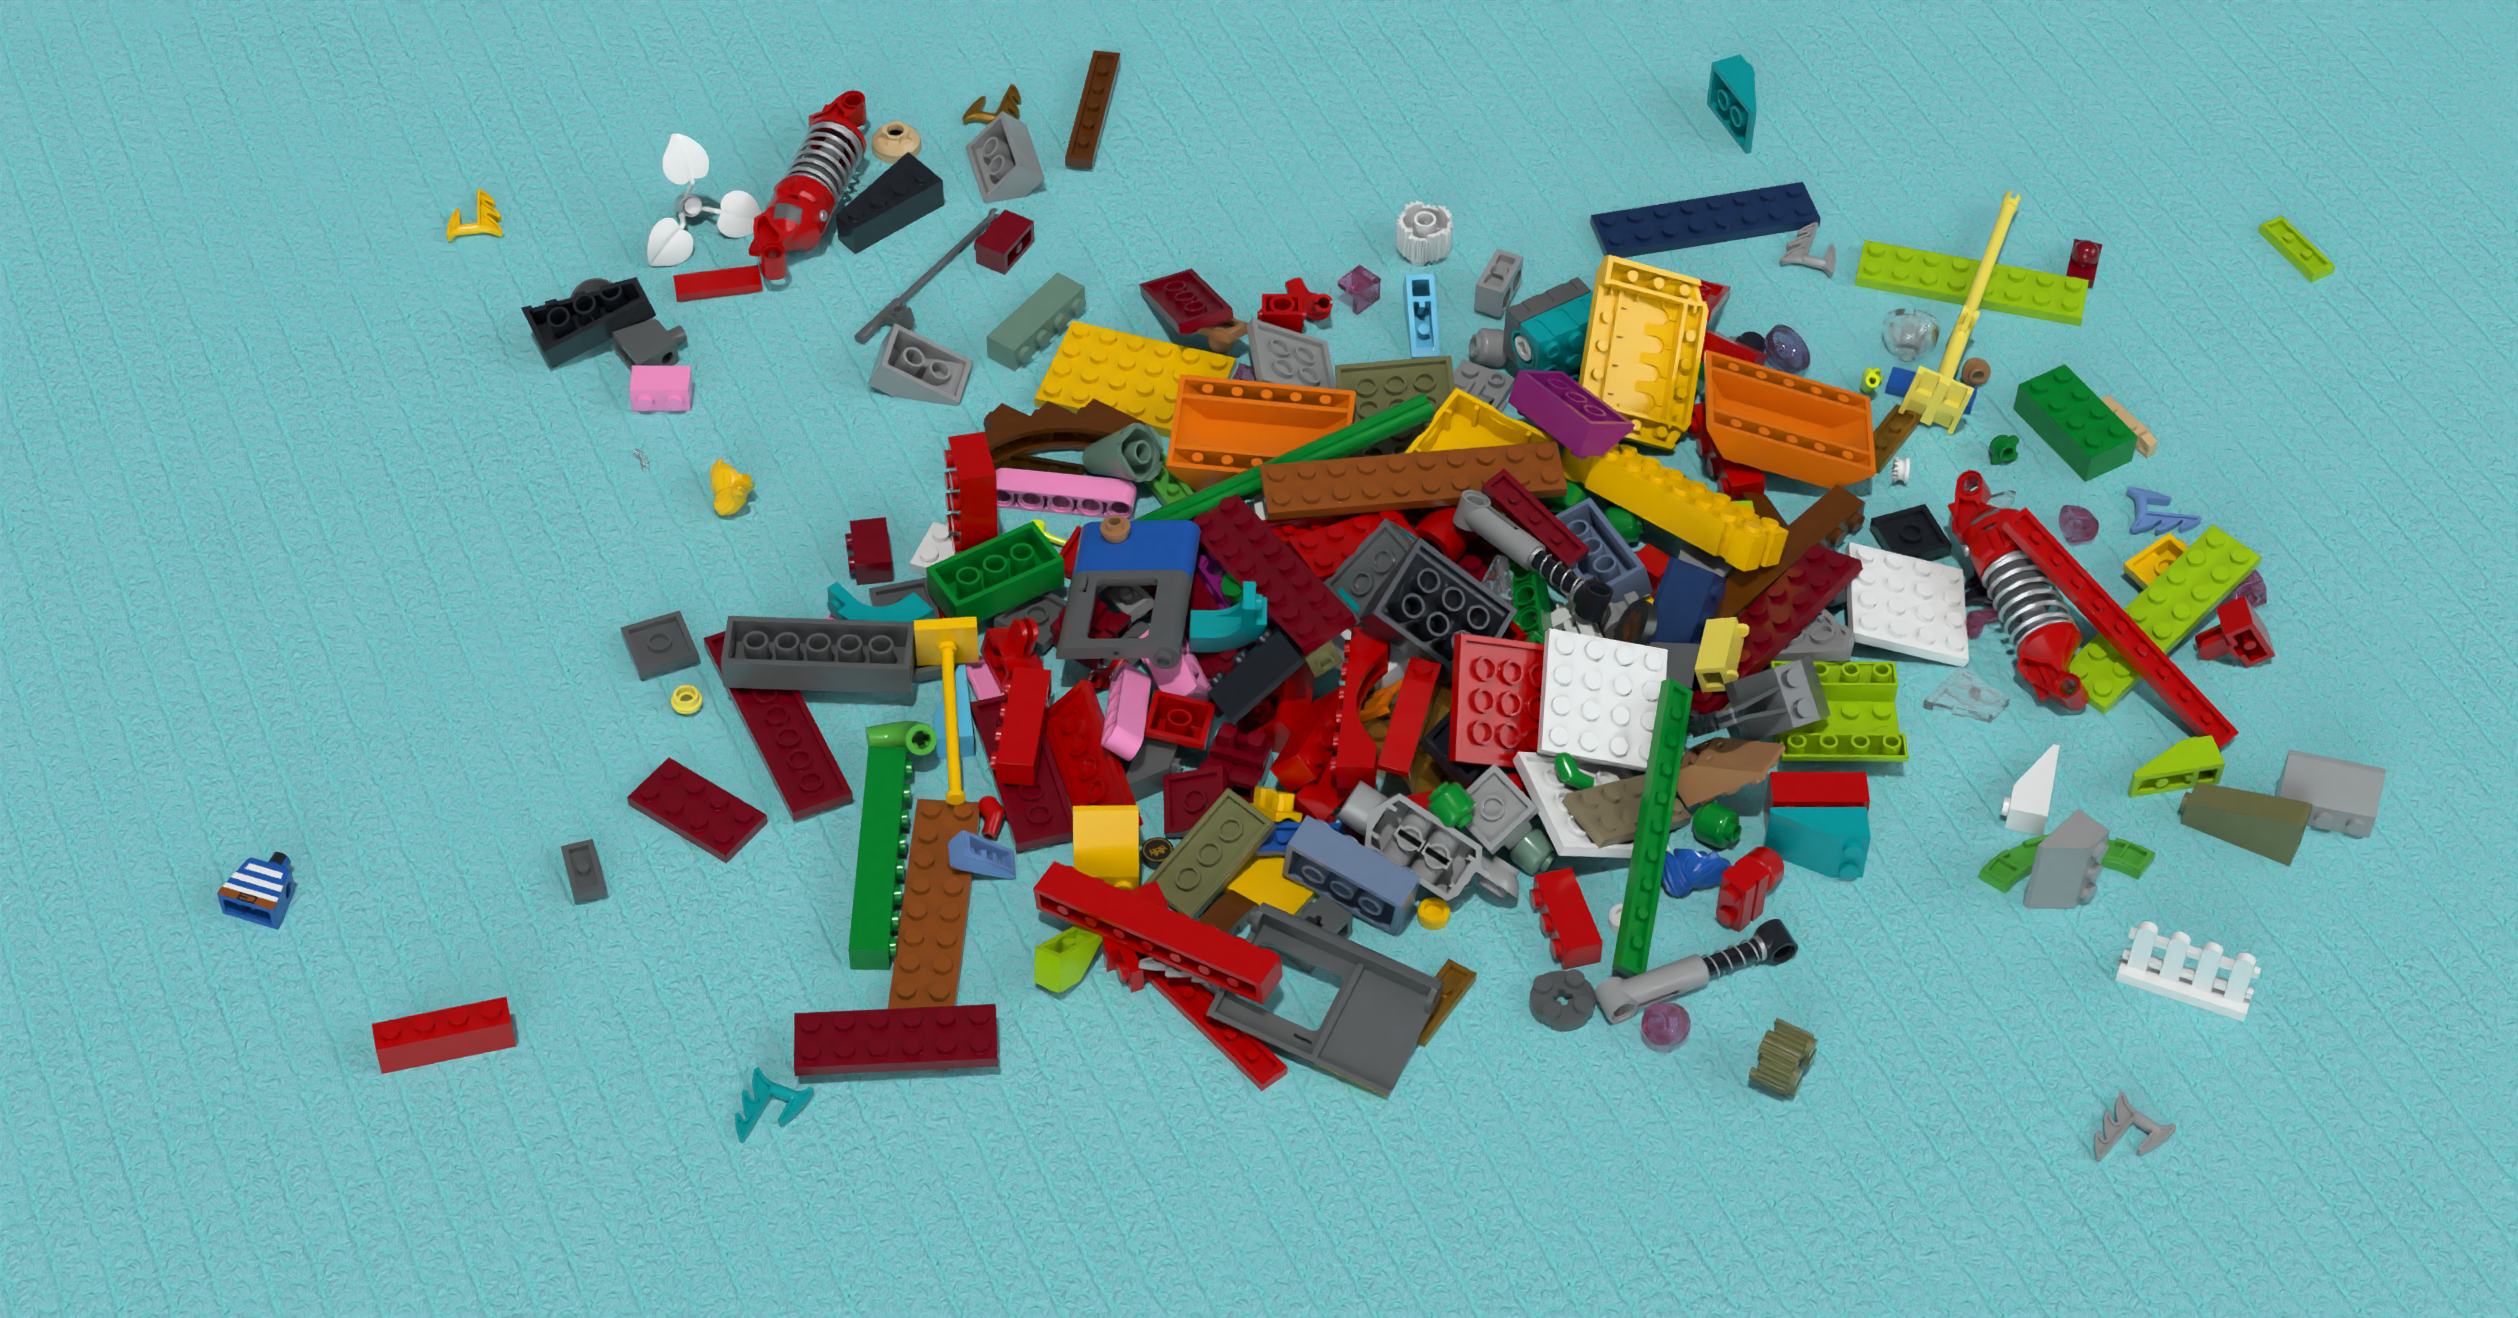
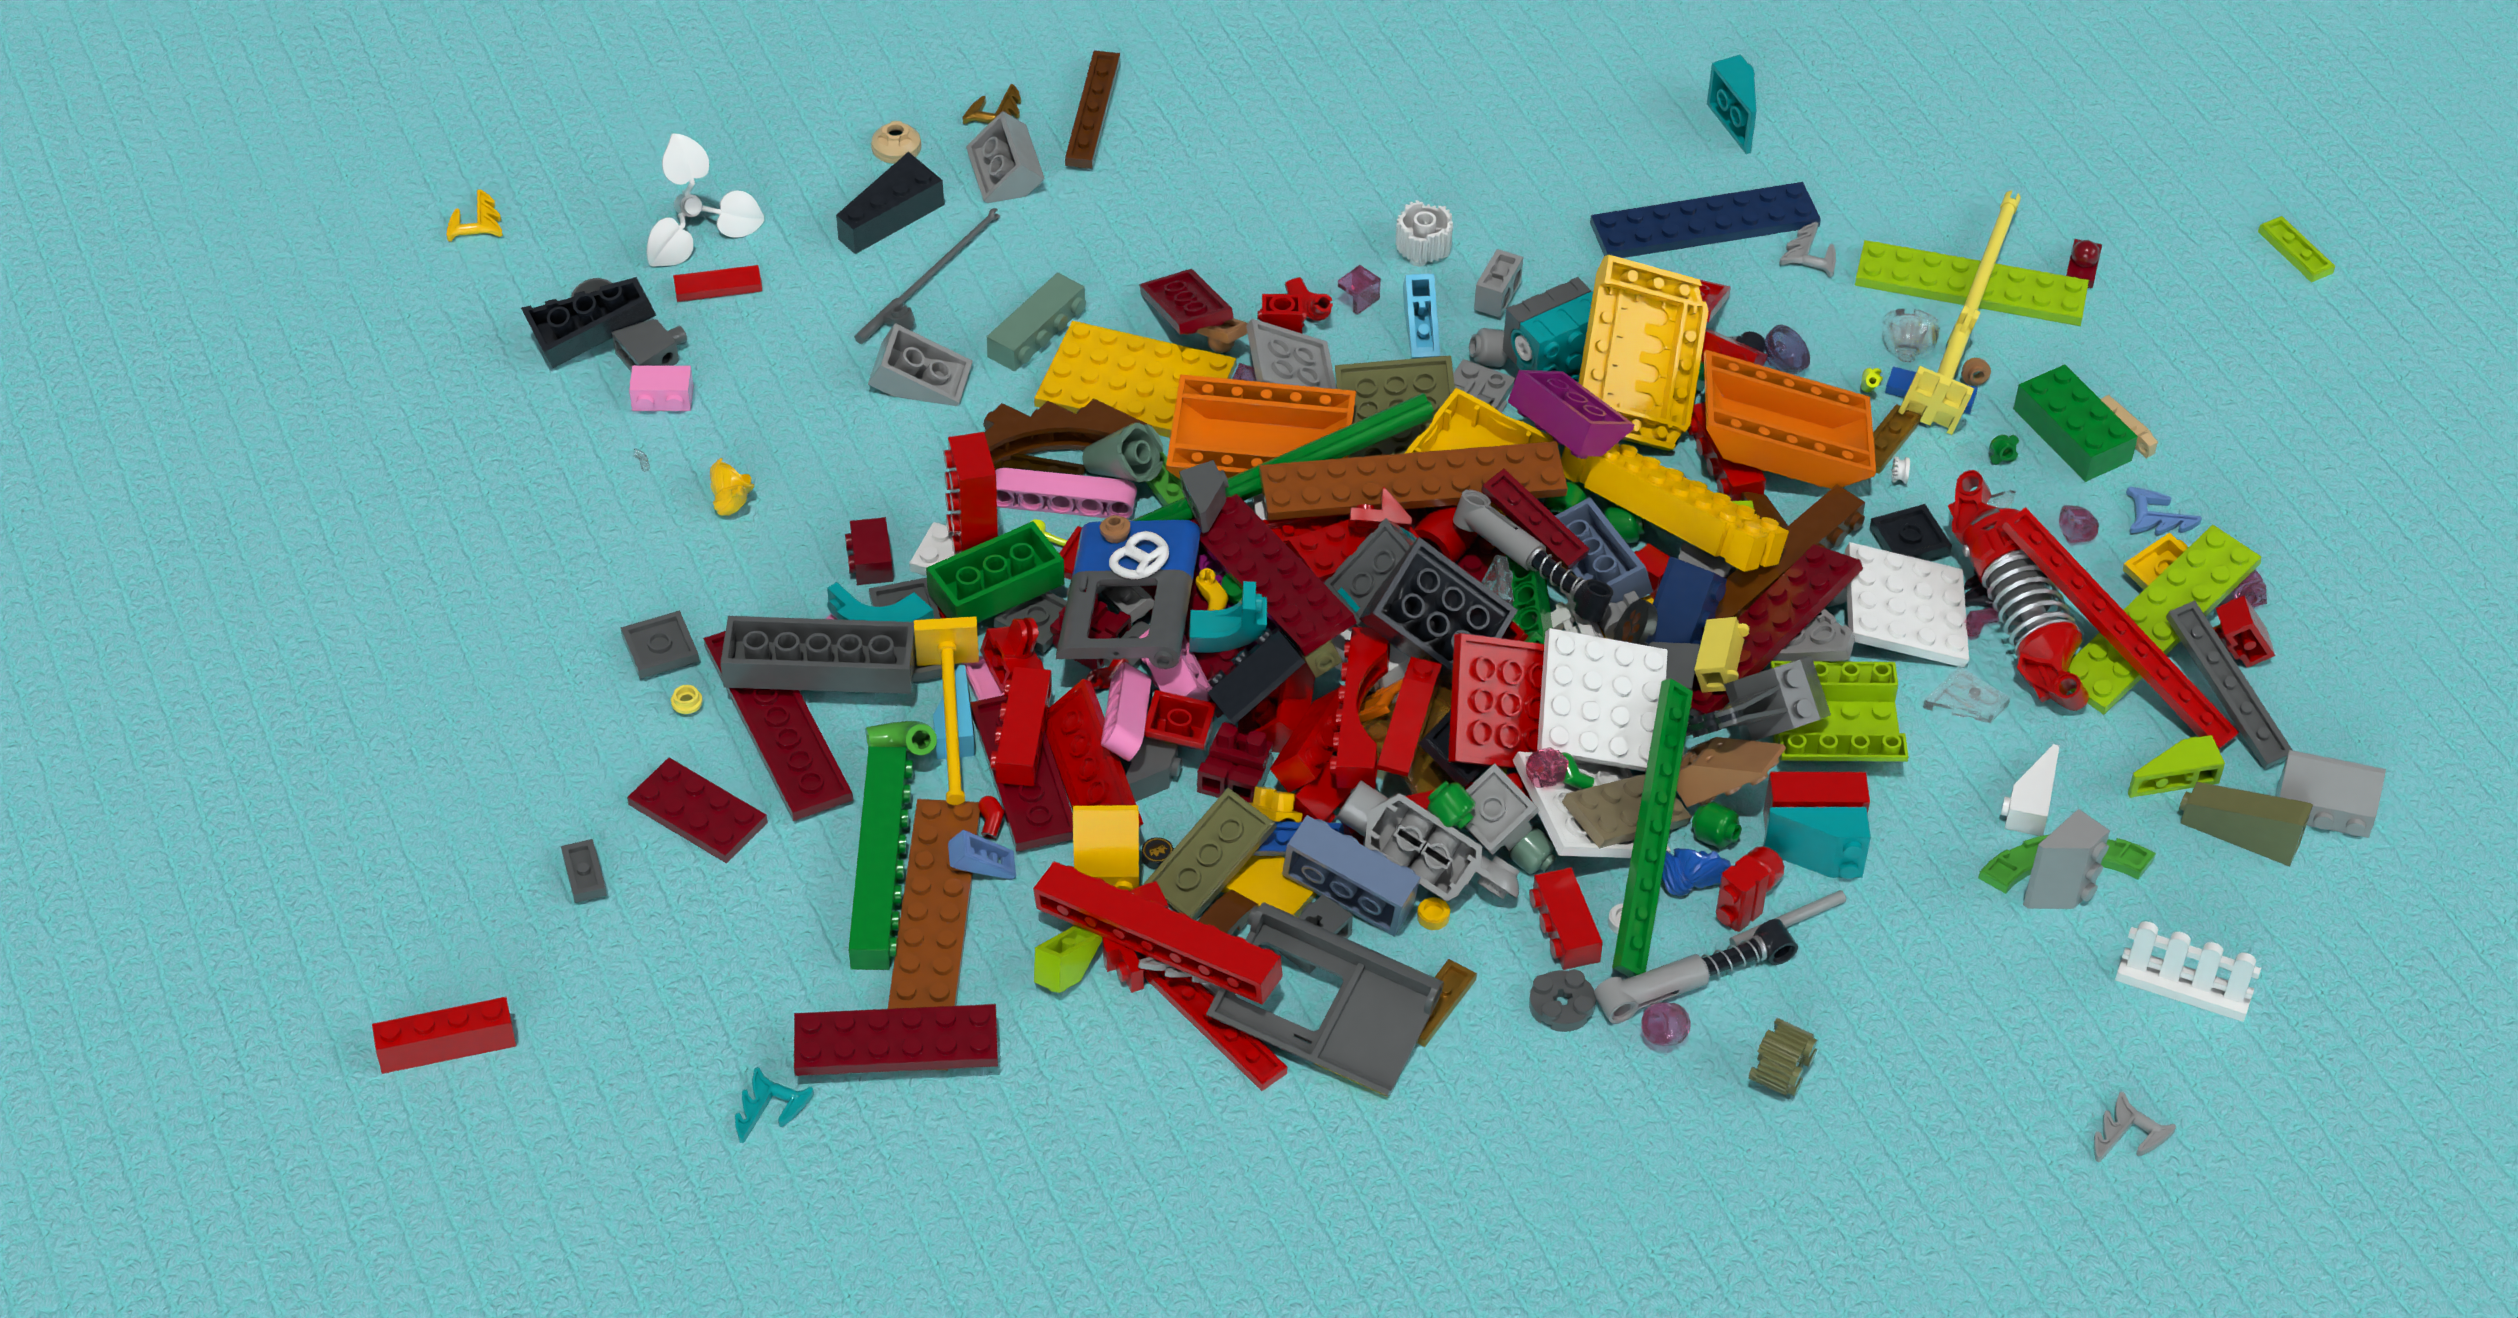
torso [217,852,295,930] -> none
red piece [748,90,867,280] -> none
dark red brick [974,209,1035,275] -> none
dark red plate [1163,765,1228,839] -> none
none -> white piece [1109,531,1169,579]
none -> dark grey slope [1179,460,1229,533]
none -> yellow arm [1196,568,1228,611]
none -> slope [1348,487,1412,531]
none -> clear pink piece [1526,747,1569,788]
none -> light grey bar [1729,890,1846,946]
none -> dark grey plate [2166,600,2293,769]

